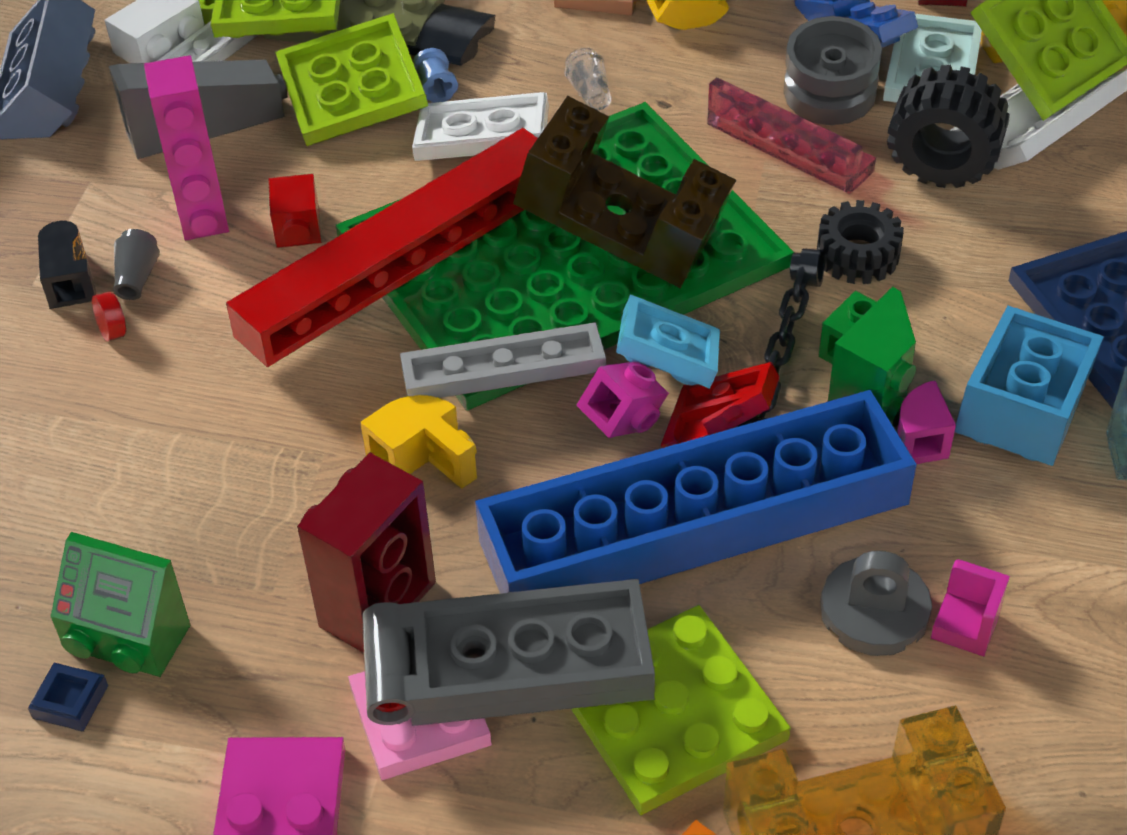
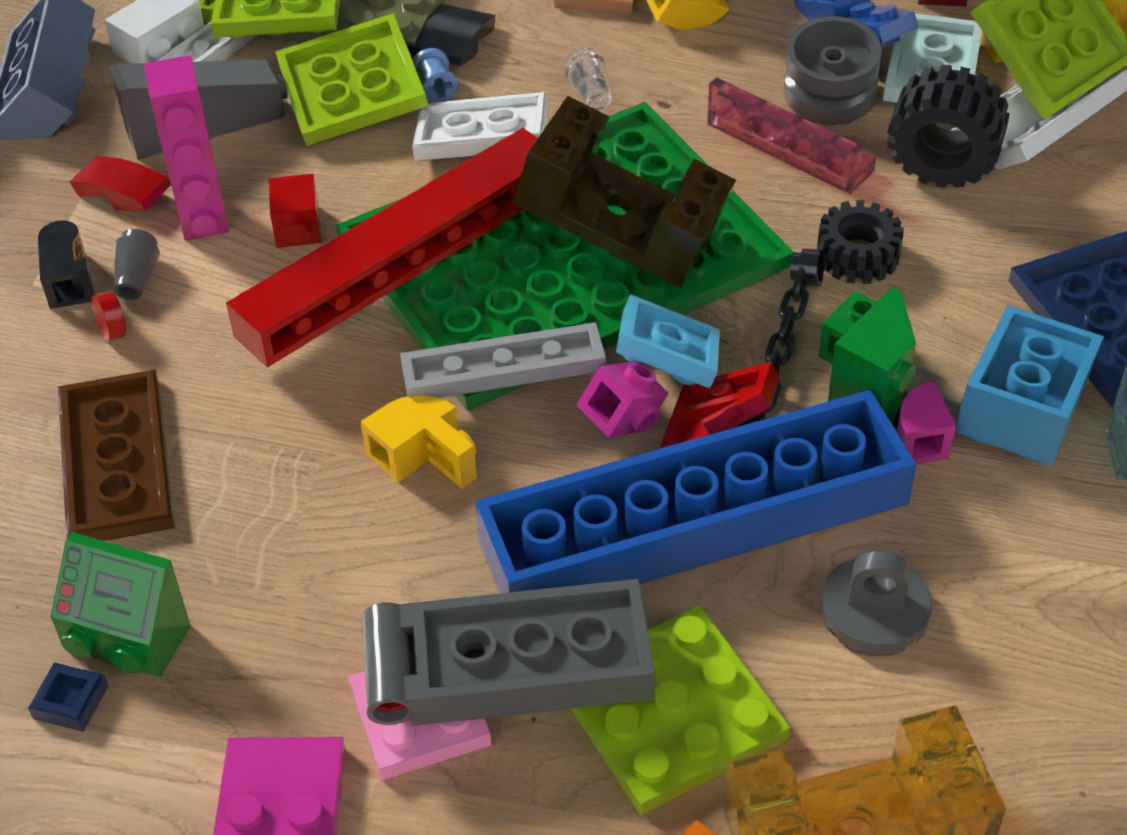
dark red brick [297,452,436,653] -> none
dark pink panel [931,559,1010,657] -> none
none -> reddish brown tile [58,369,175,541]
none -> red slope [69,156,171,211]

